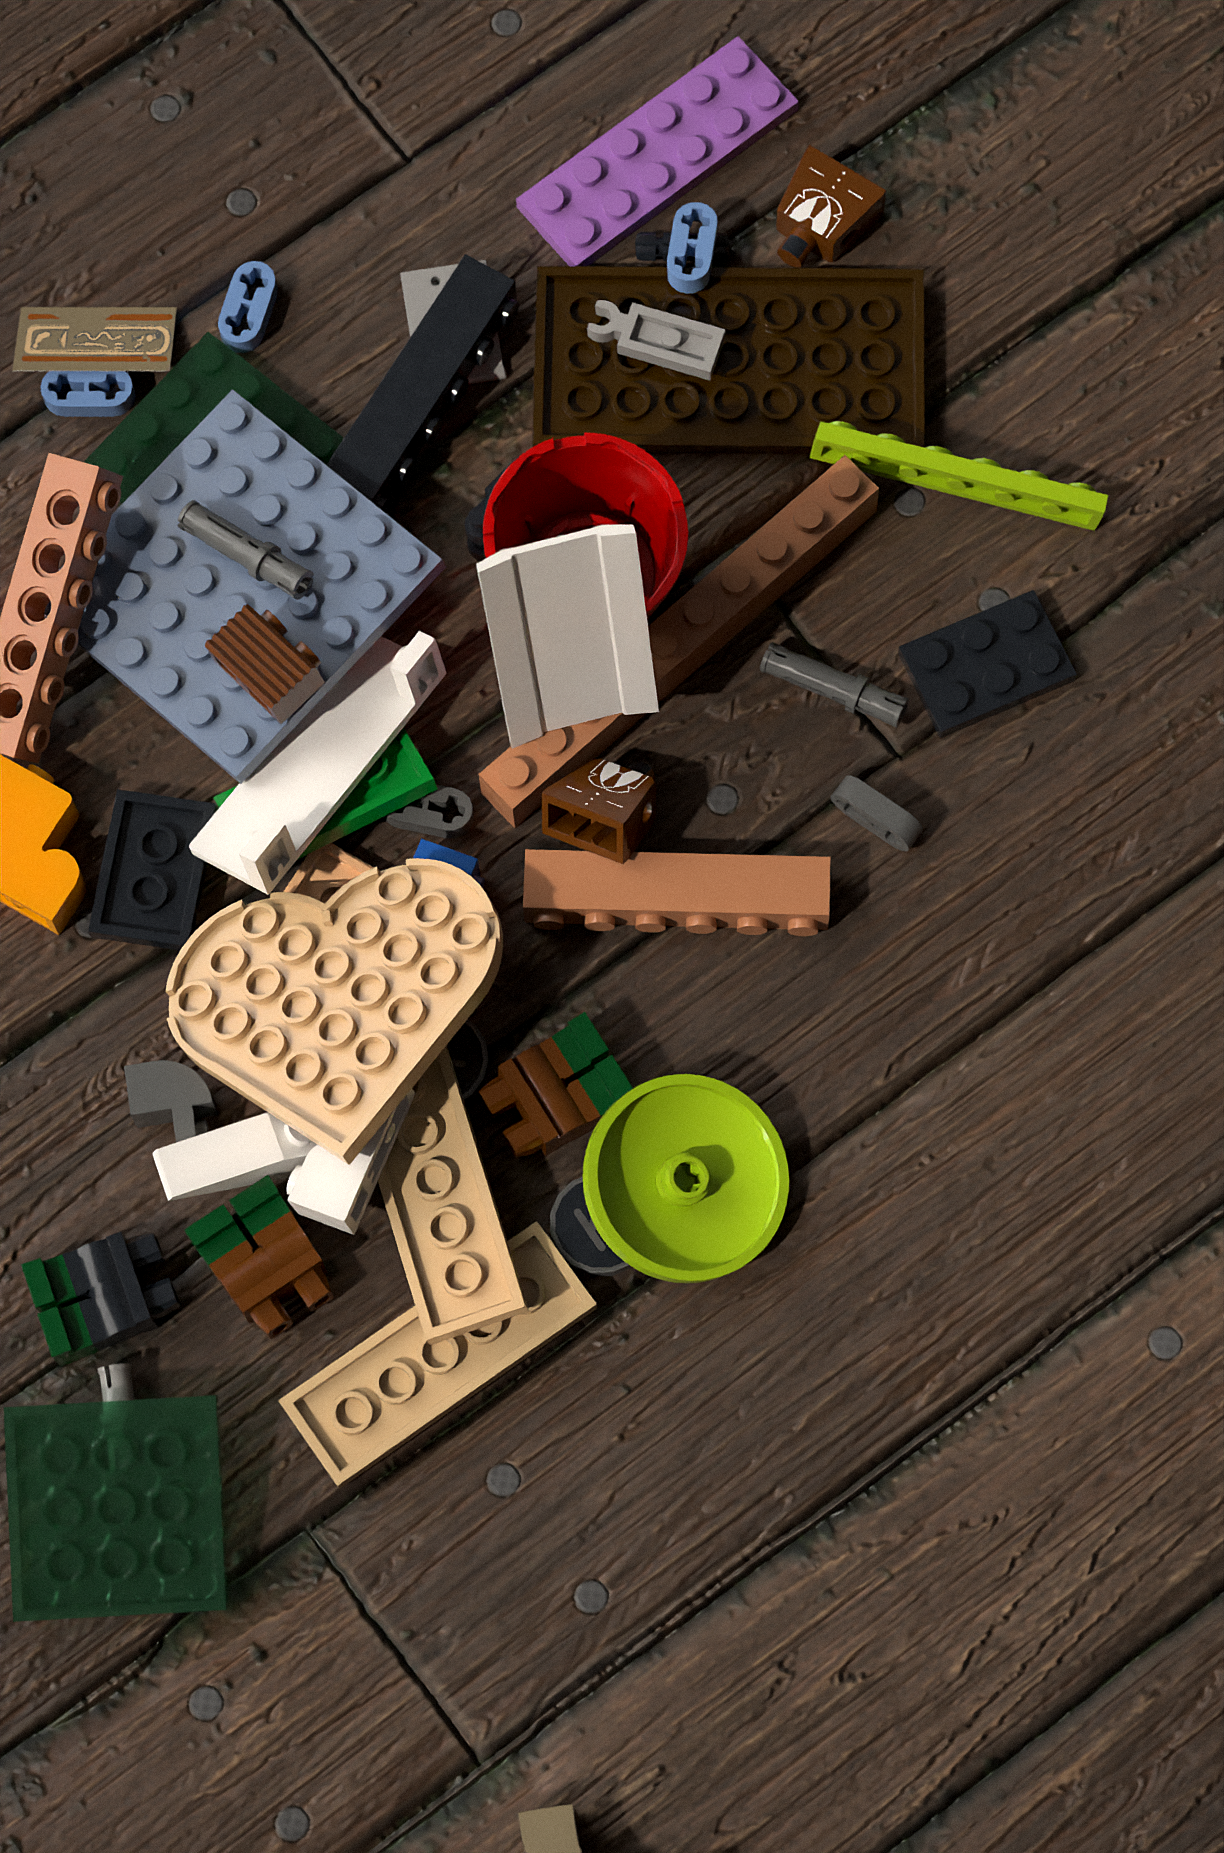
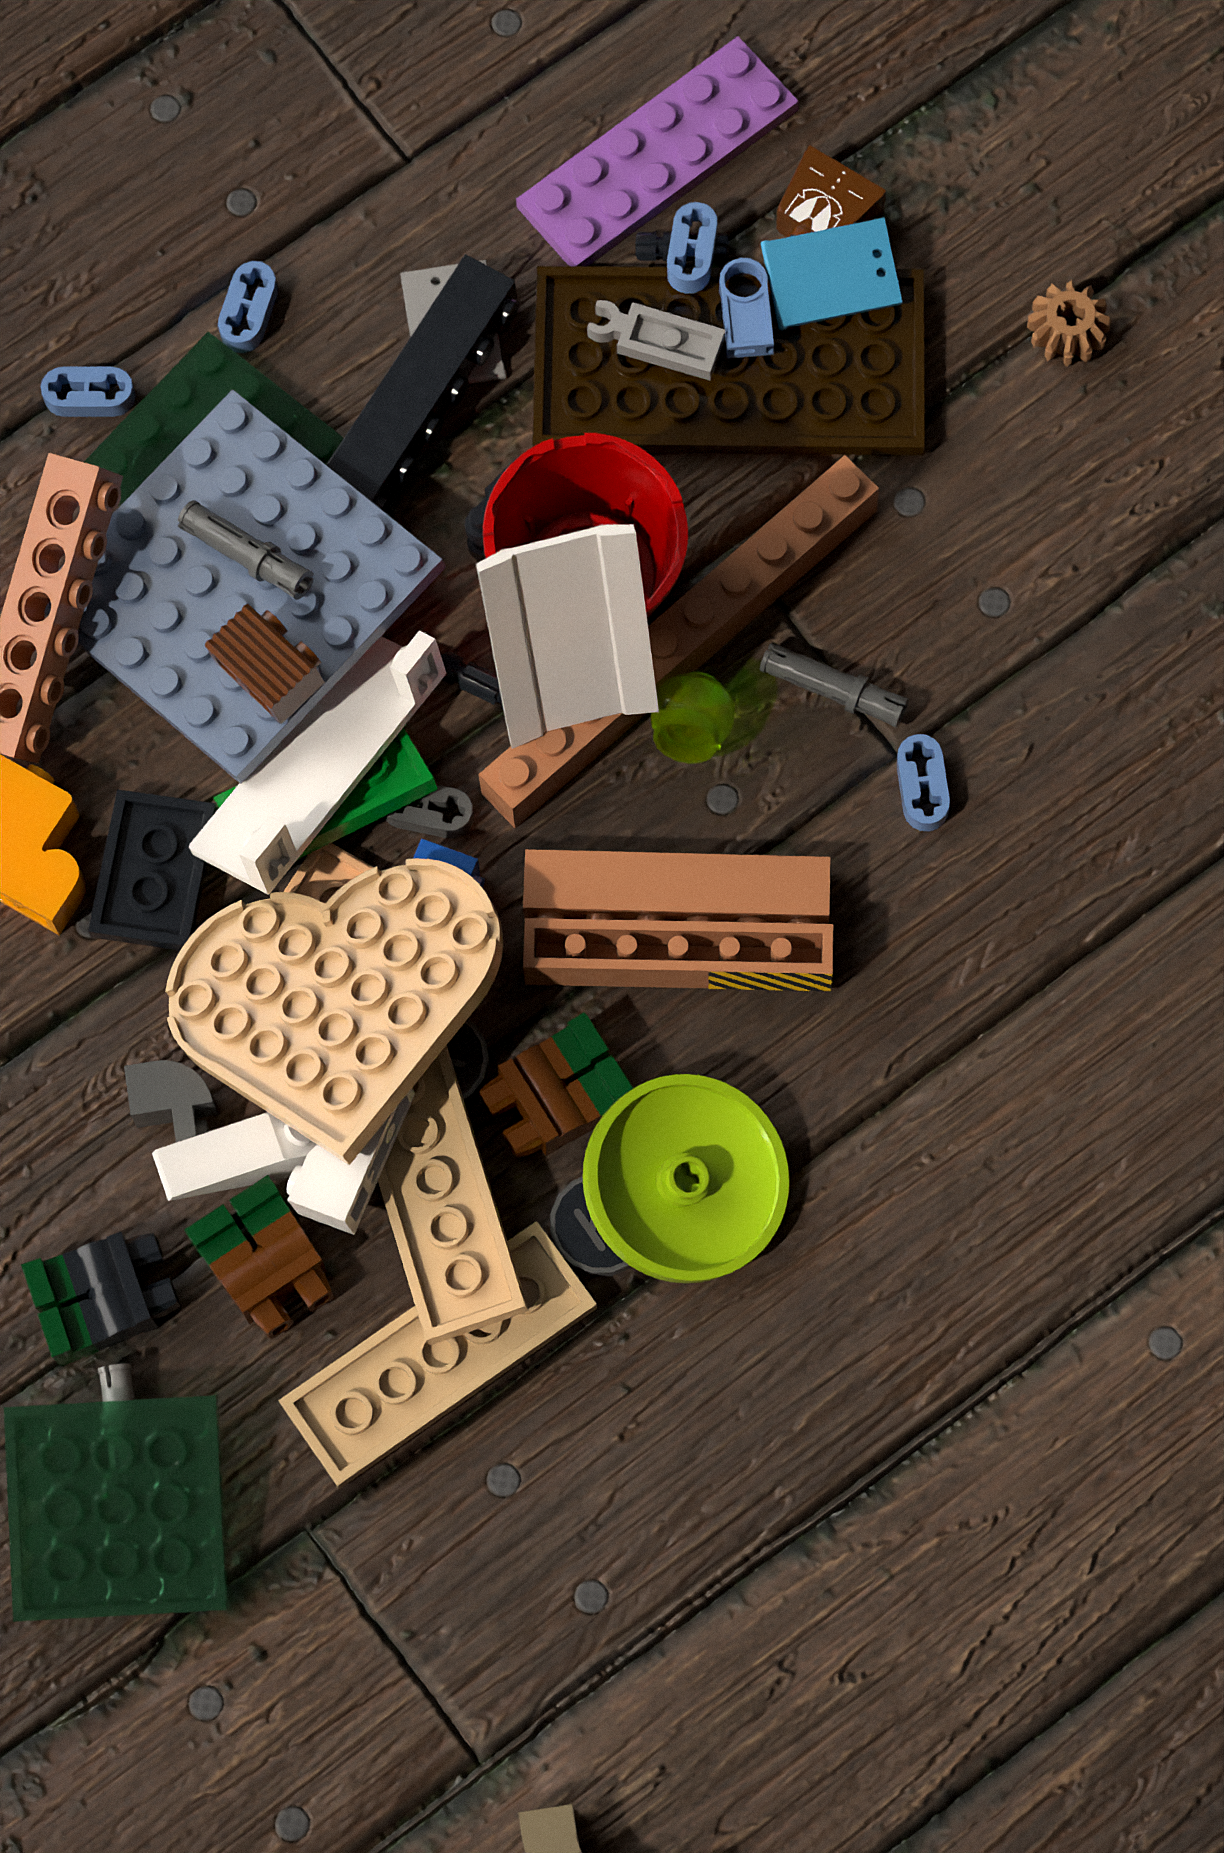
dark tan sticker [12,307,177,371] -> none
reddish brown torso [542,759,656,864] -> none
lime plate [810,421,1108,531] -> none
dark grey beam [830,775,923,851] -> none
black plate [898,589,1077,738] -> none
none -> black axle [441,651,504,710]
none -> nougat brick [523,918,833,991]
none -> clear neon green piece [650,672,735,764]
none -> medium blue piece [719,258,774,359]
none -> dark azure container [761,218,902,330]
none -> medium blue beam [897,734,950,832]
none -> medium nougat gear [1027,280,1111,367]

